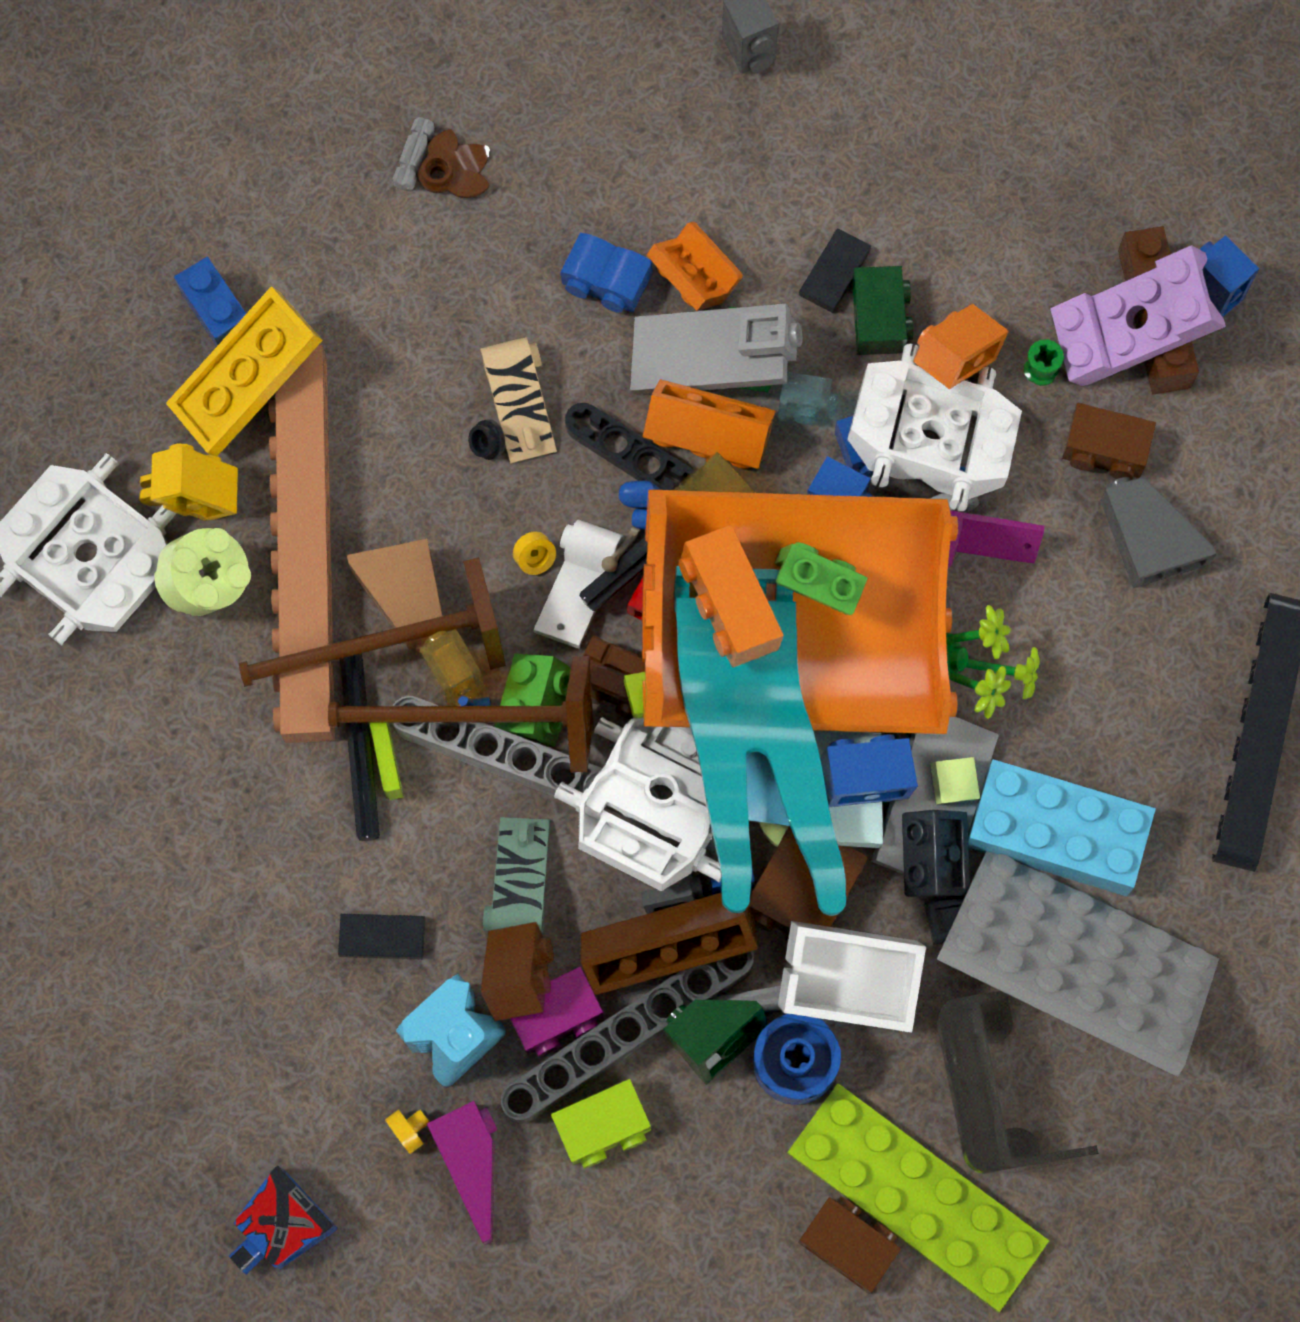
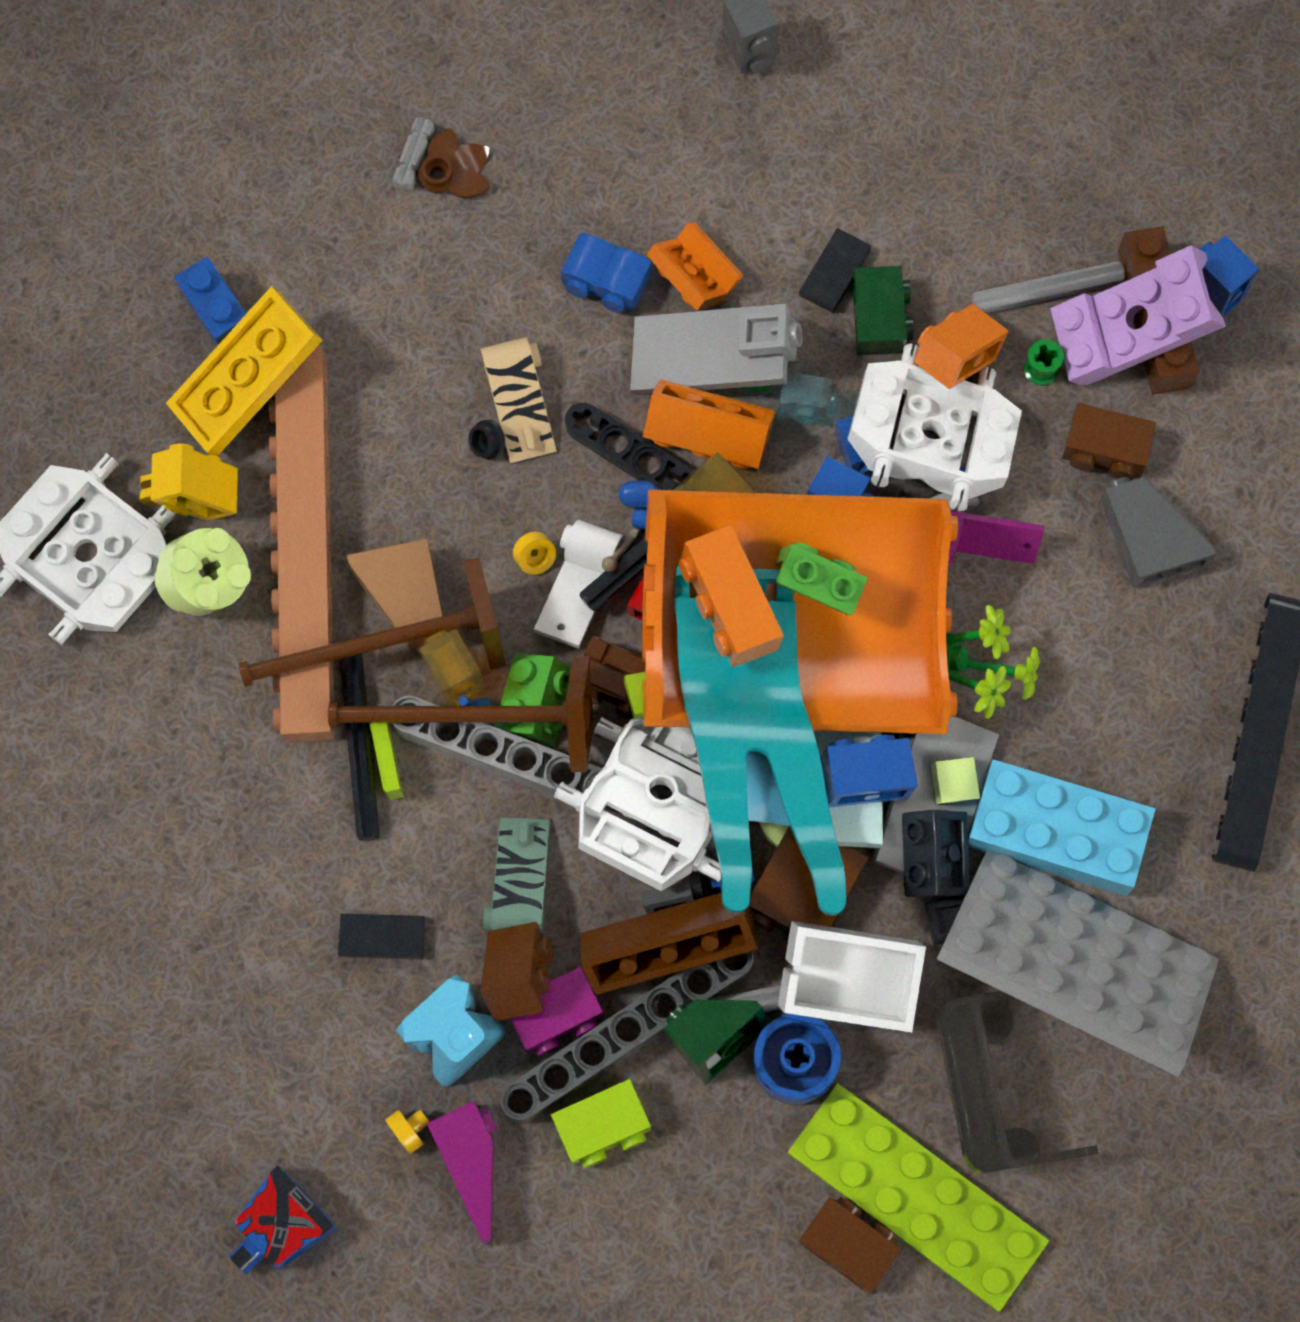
none -> light grey axle [971,261,1126,314]

